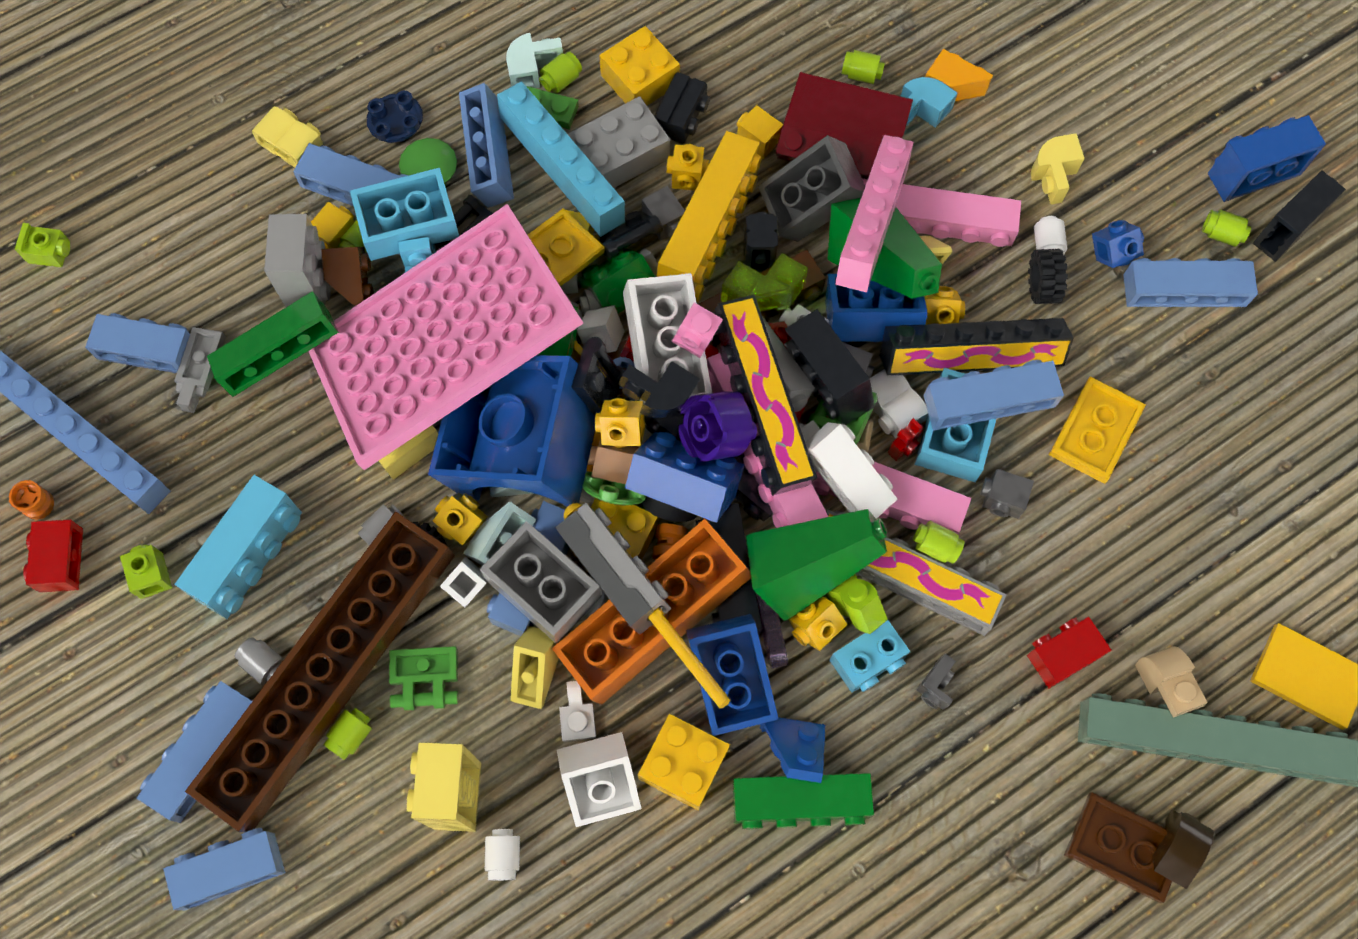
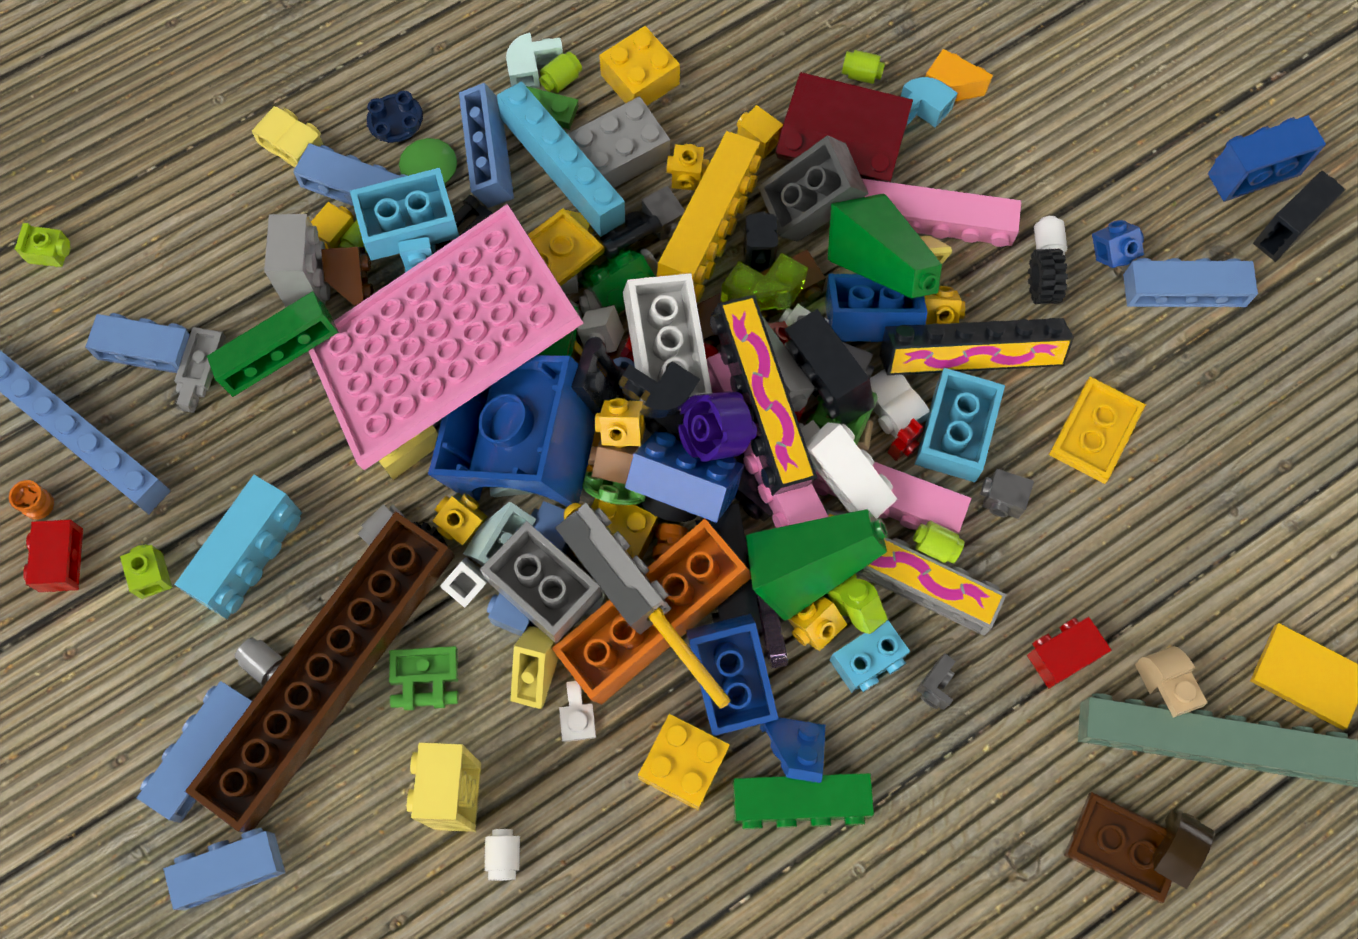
lime brick [323,708,373,760] -> none
white slope [557,732,642,827] -> none
black brick [654,72,710,144] -> none
bright pink brick [672,302,723,358] -> none
bright pink brick [835,135,914,292] -> none
medium blue brick [924,360,1064,431] -> none
light yellow brick [1031,133,1085,204] -> none
lime brick [1202,209,1251,247] -> none

